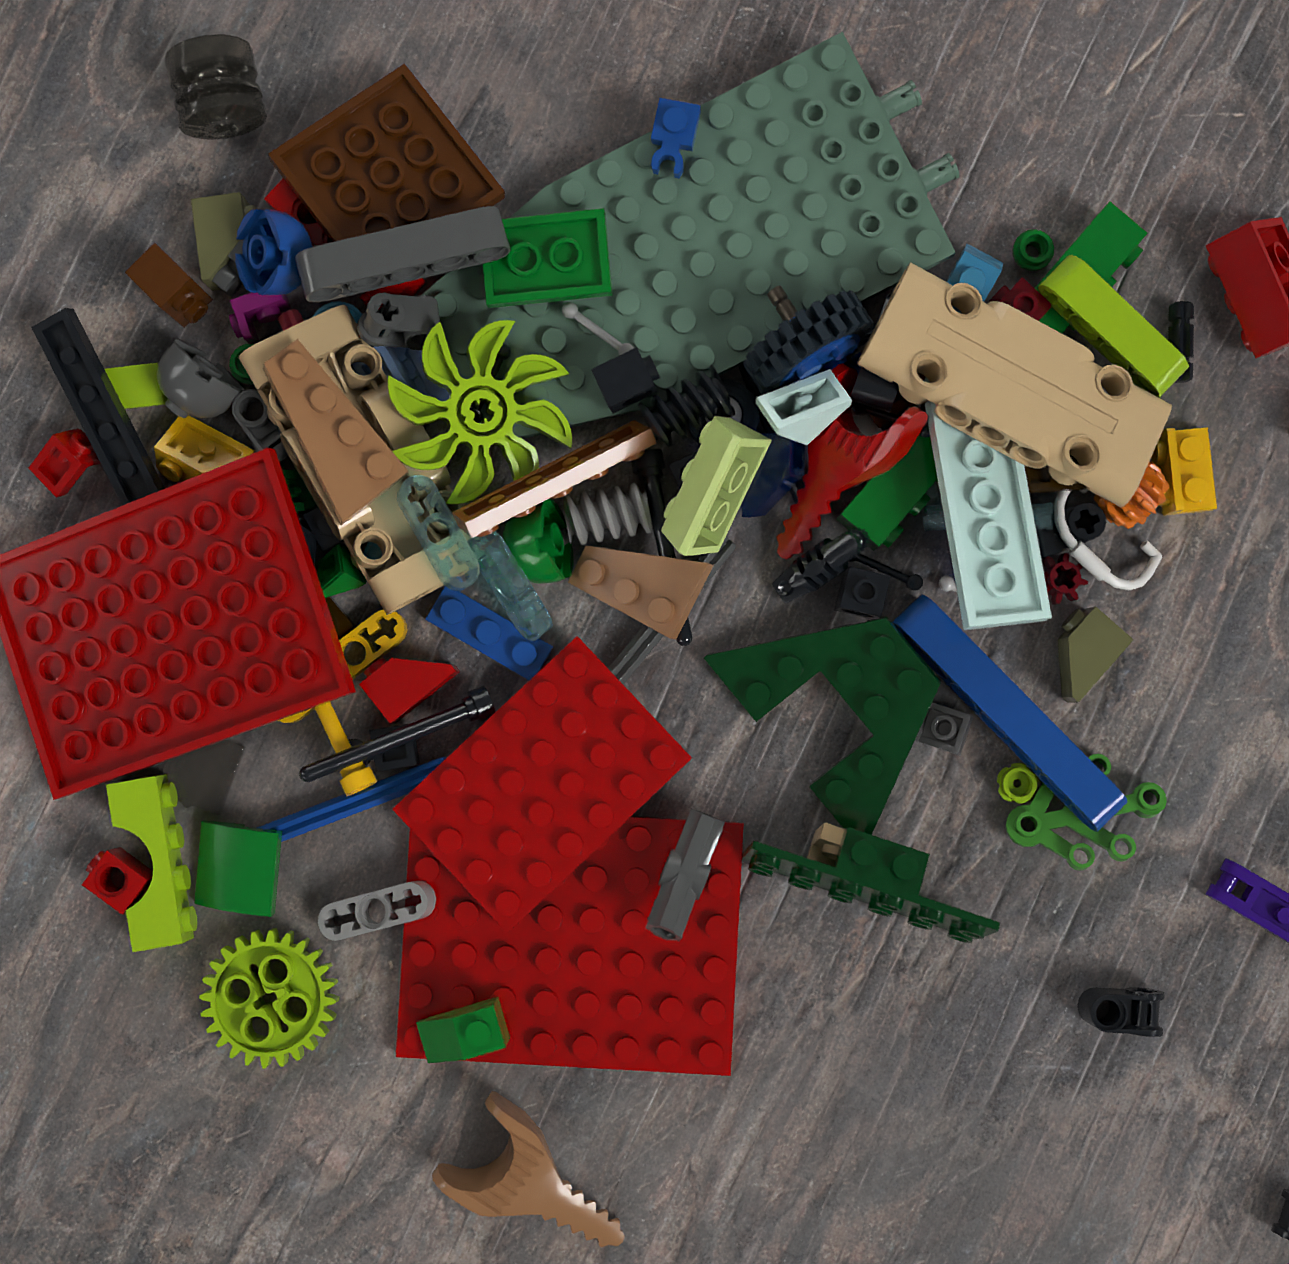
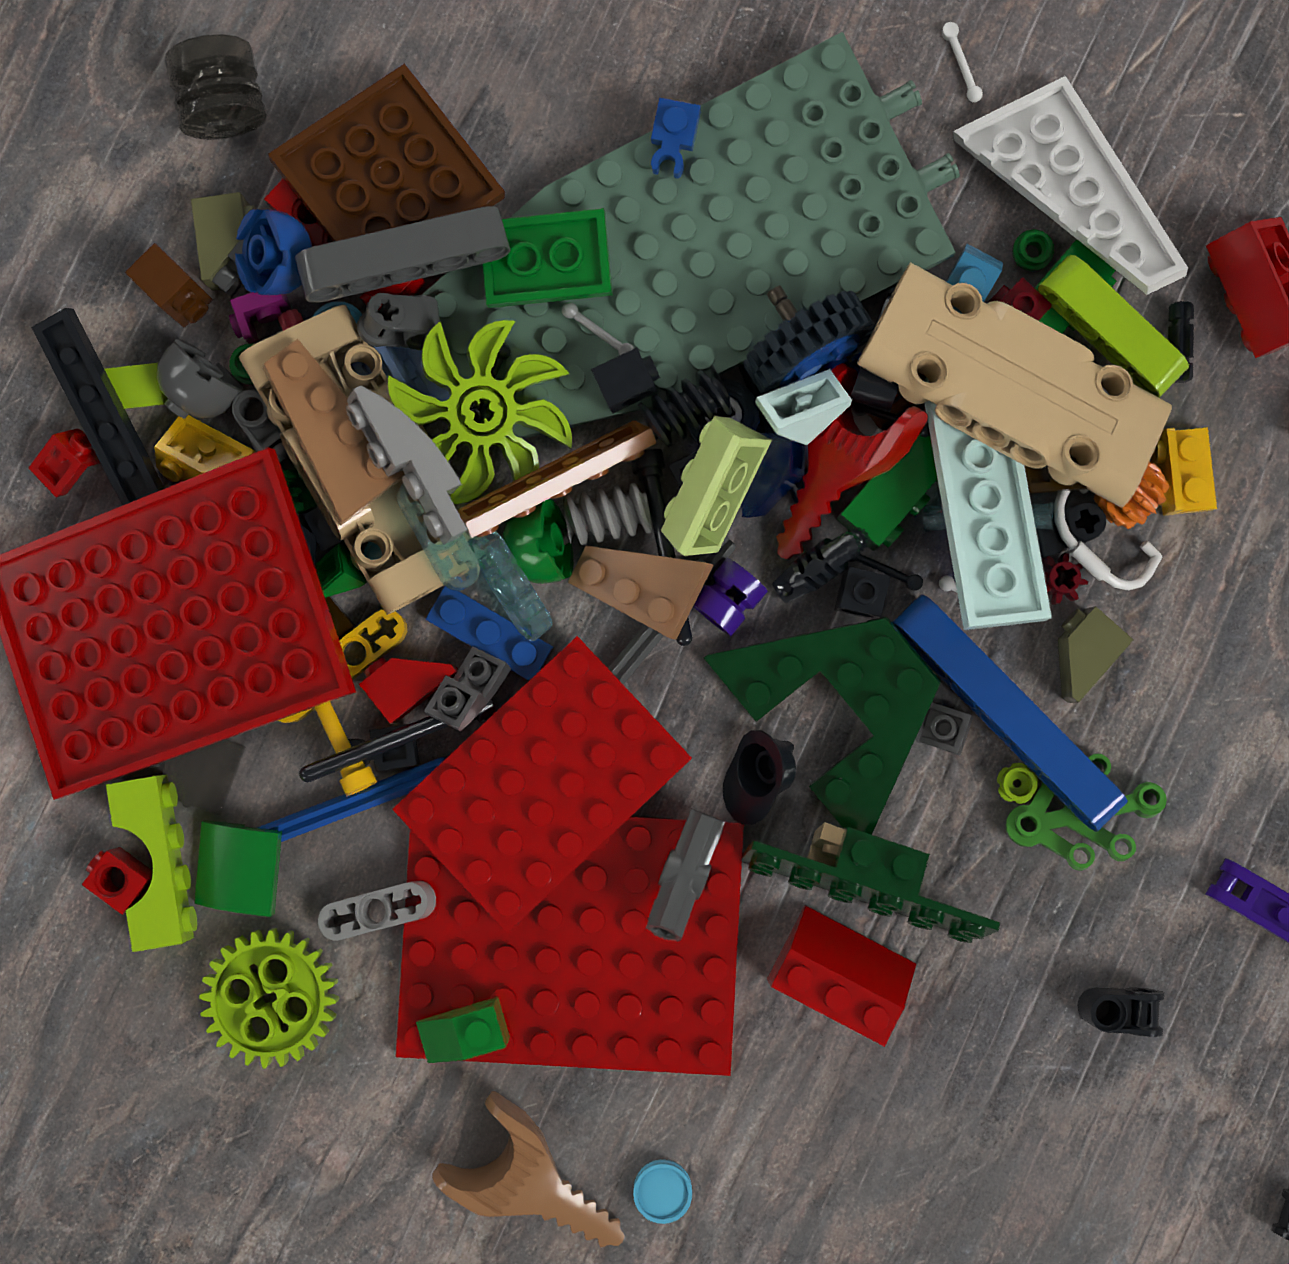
none -> light grey slope [346,386,467,546]
none -> flat silver slope [424,647,511,731]
none -> medium azure piece [633,1159,692,1224]
none -> dark purple wheel [693,558,768,637]
none -> black piece [723,730,796,825]
none -> red slope [767,905,916,1047]
none -> white hinge [942,22,983,102]
none -> white wing [953,76,1188,295]

